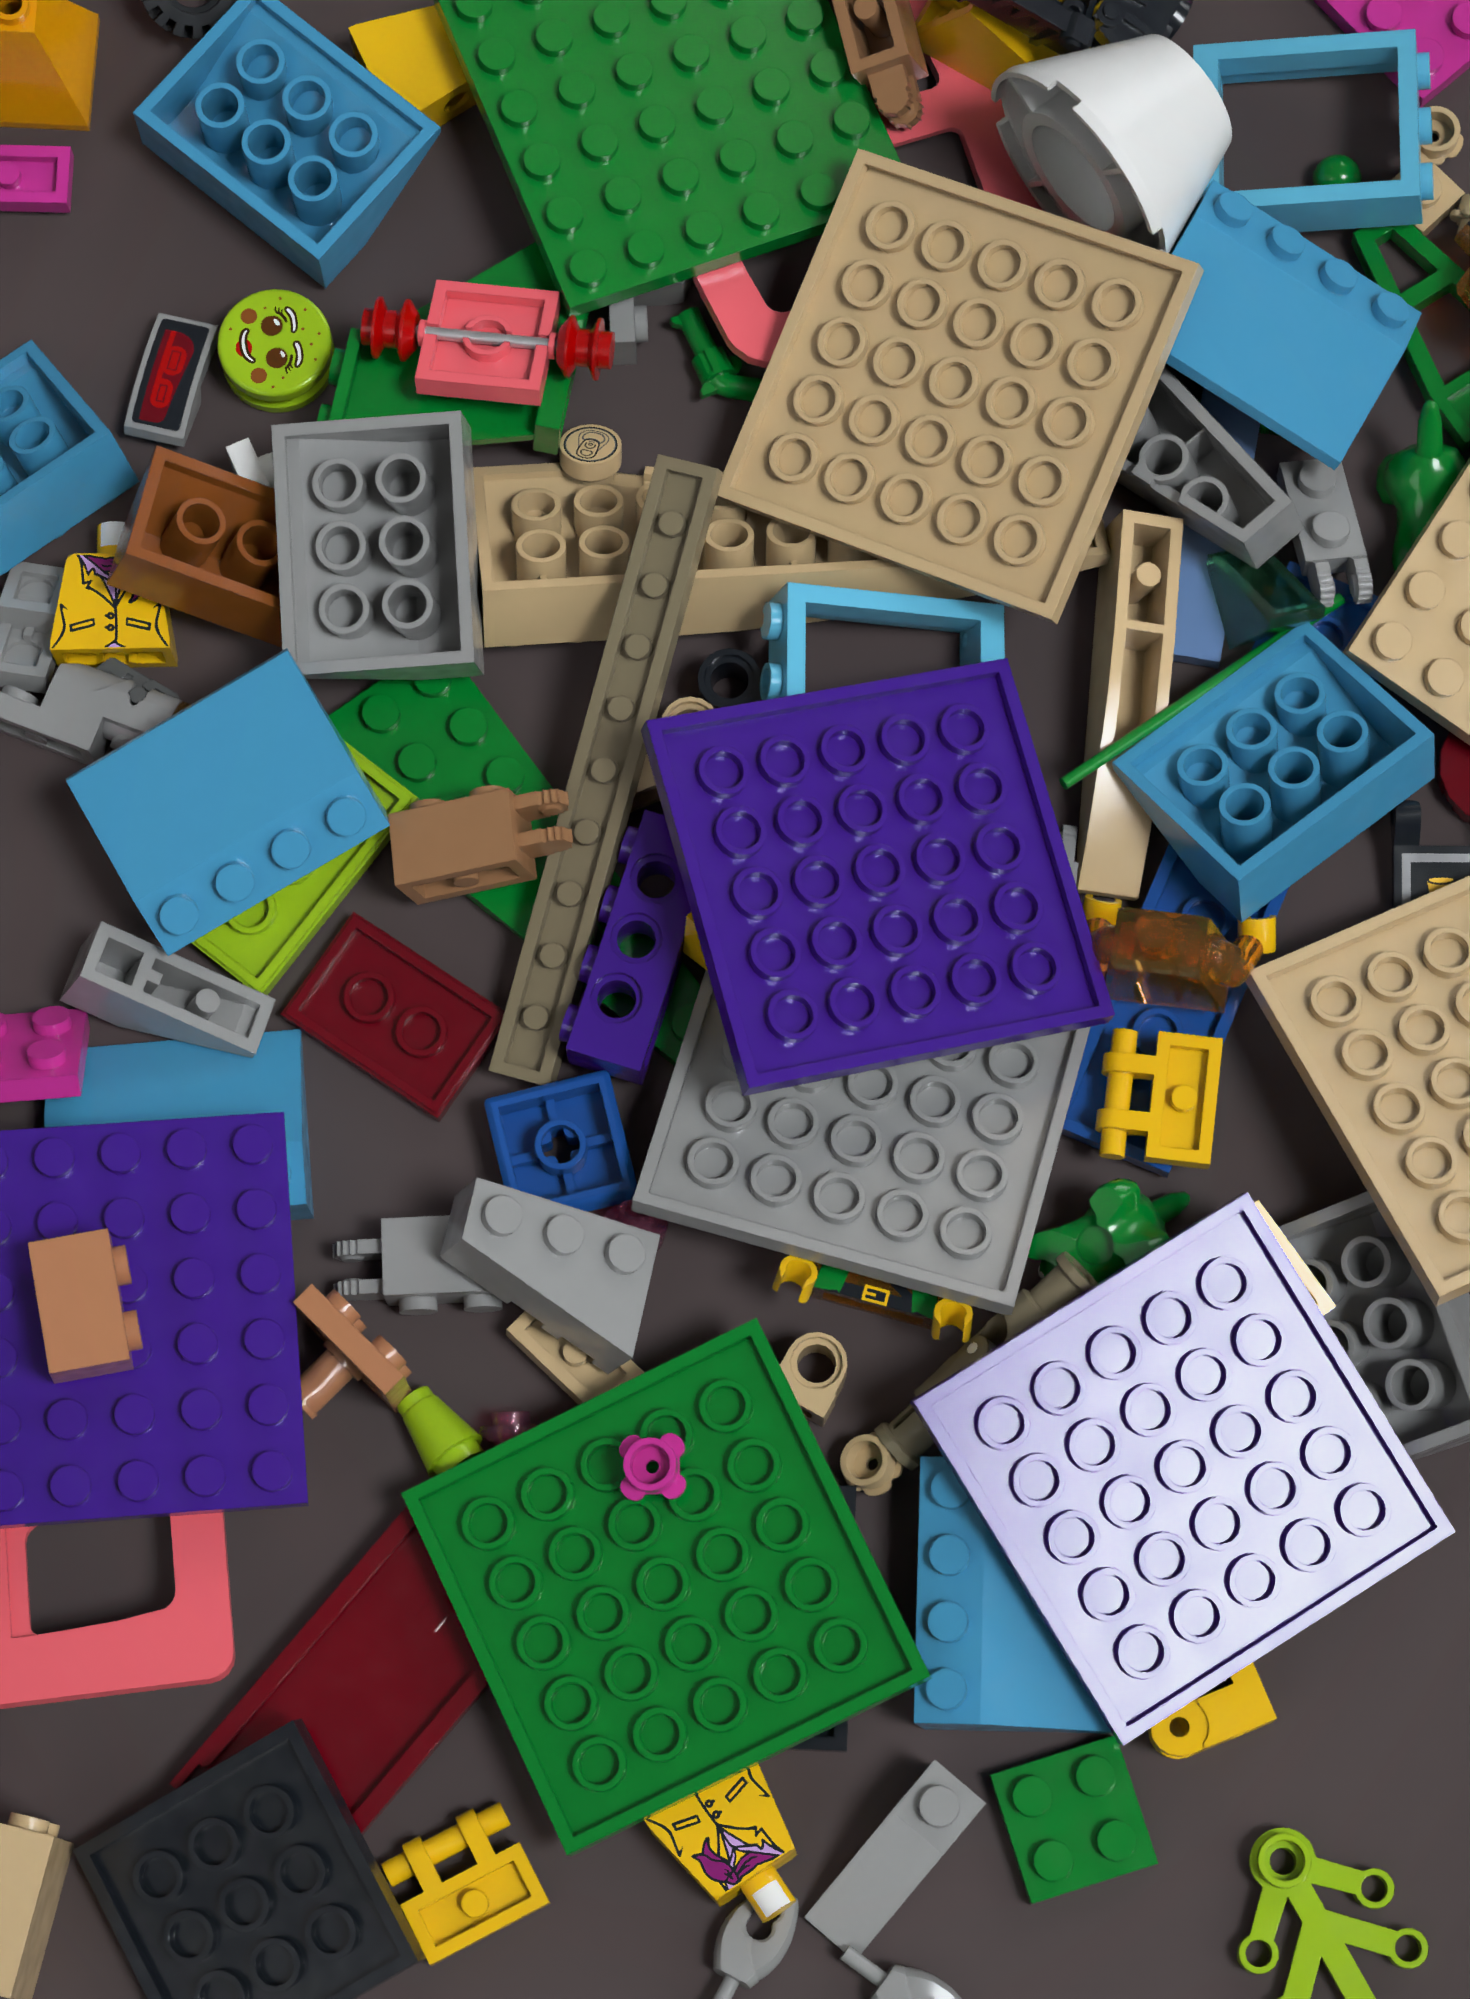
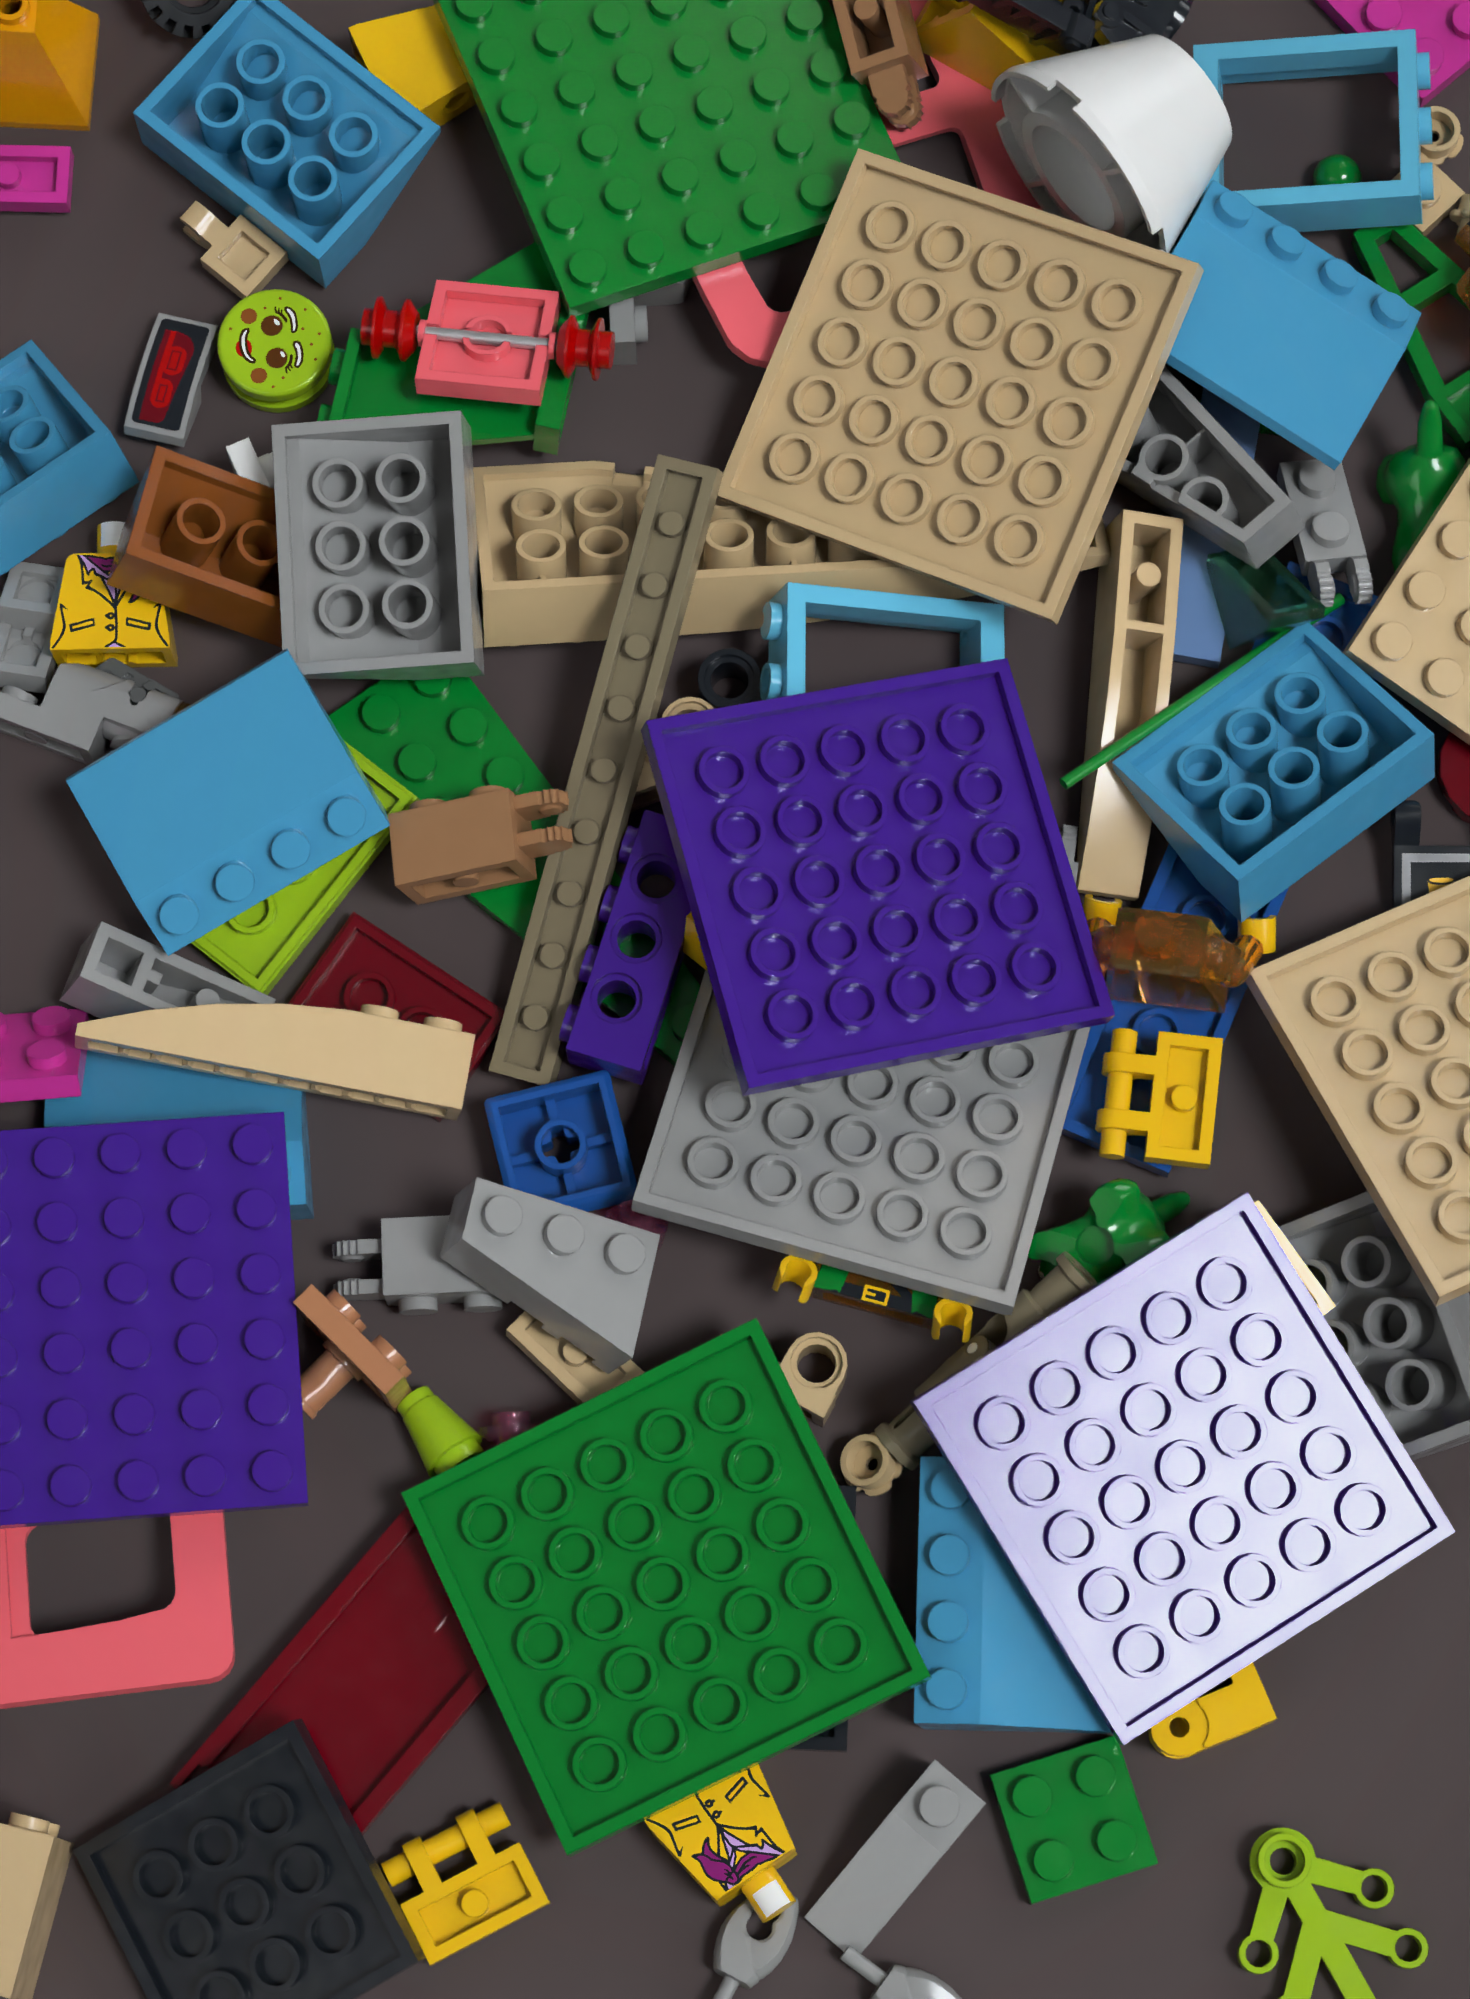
nougat brick [28,1228,143,1384] -> none
tan tile [560,424,622,482] -> none
dark pink plate [619,1433,686,1501] -> none
green piece [669,307,762,402] -> none
none -> tan slope [75,1004,476,1121]
none -> tan plate [180,201,289,299]

